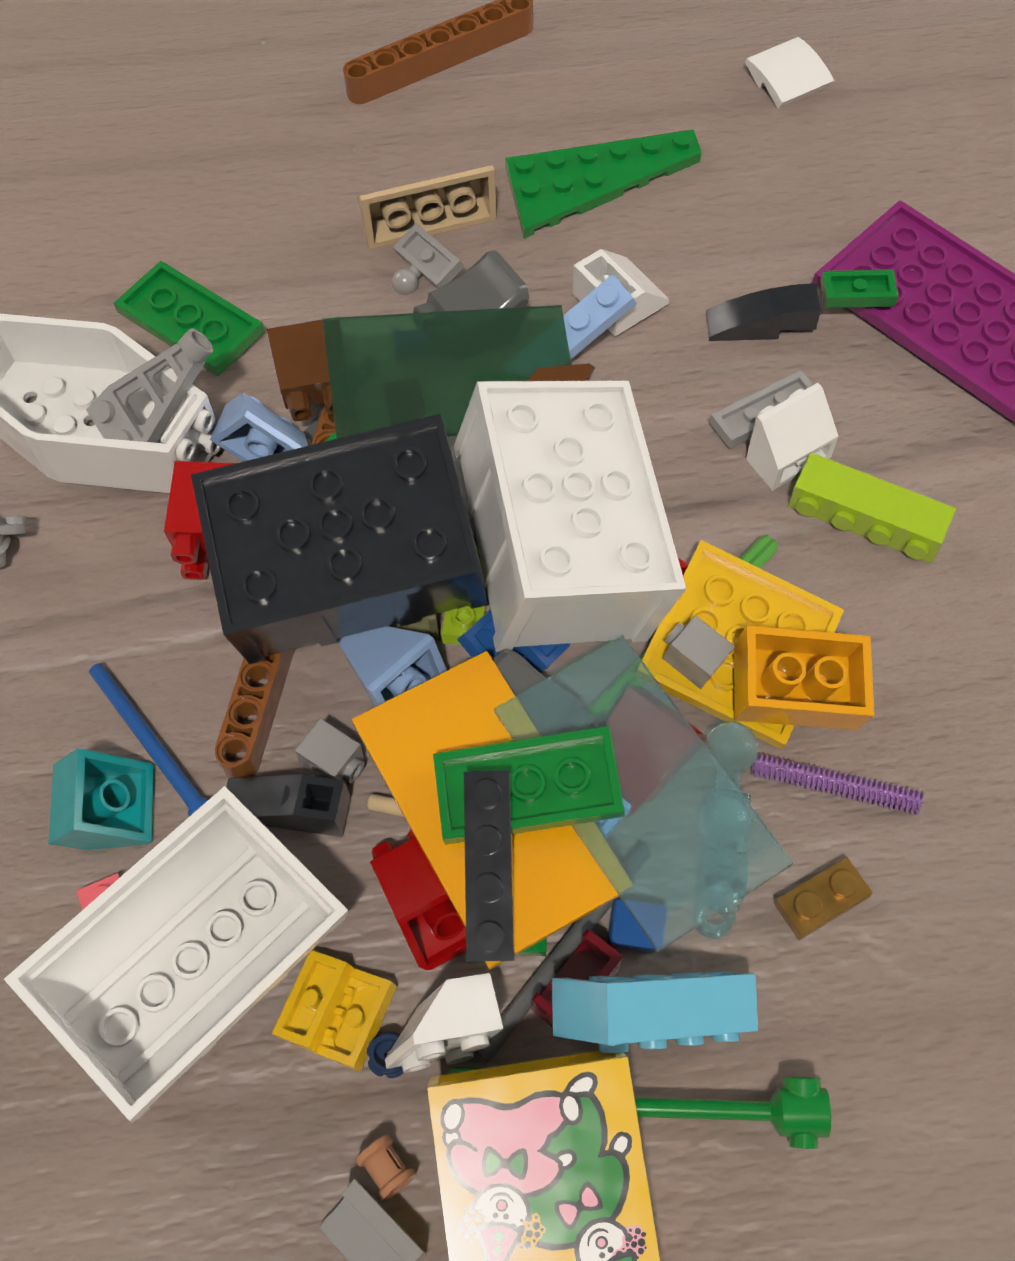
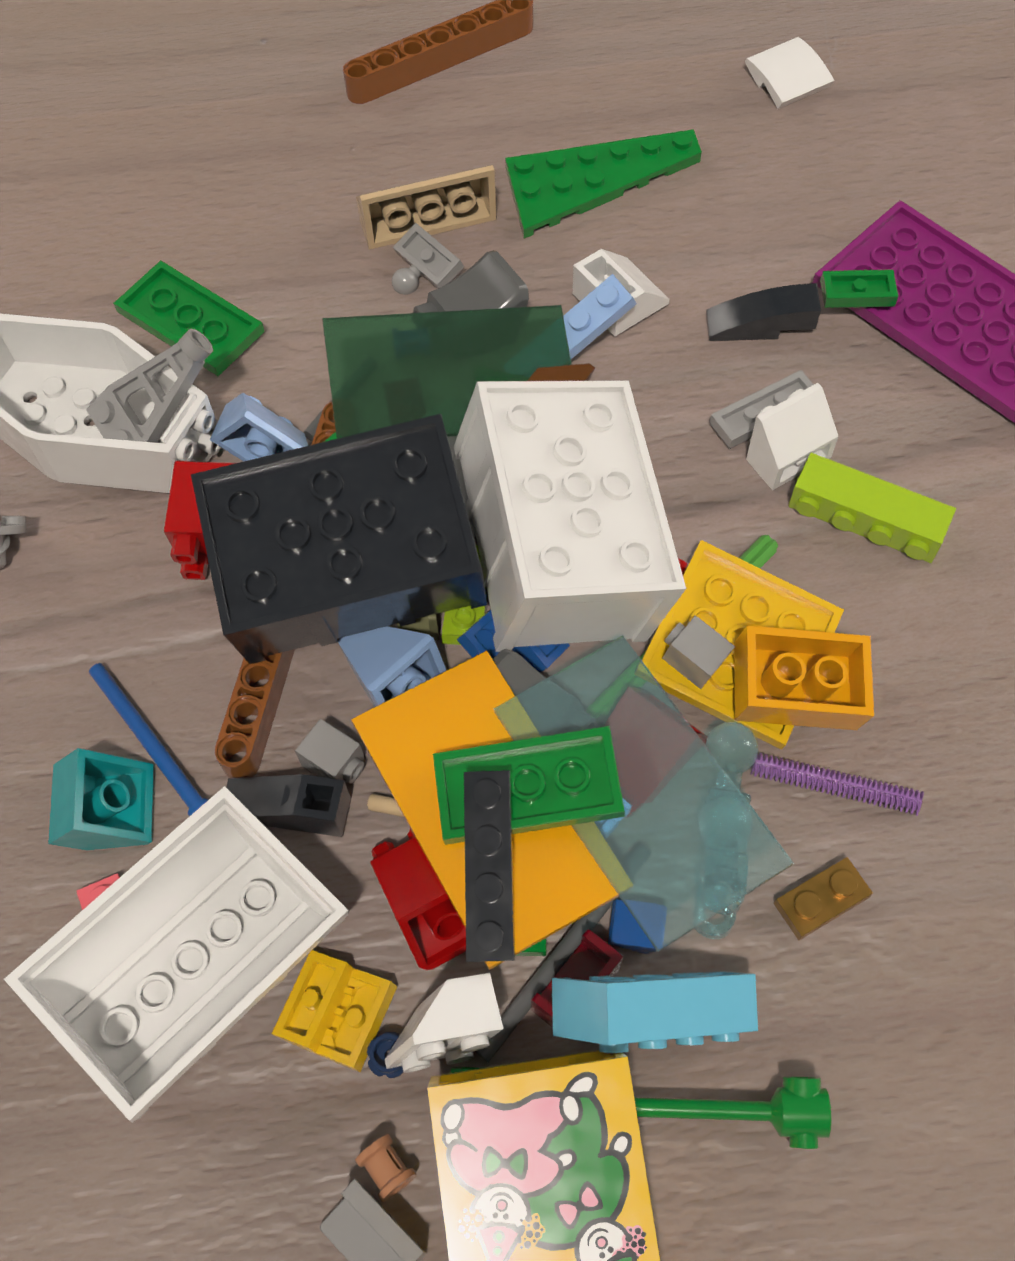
reddish brown hips [267,317,350,422] -> none

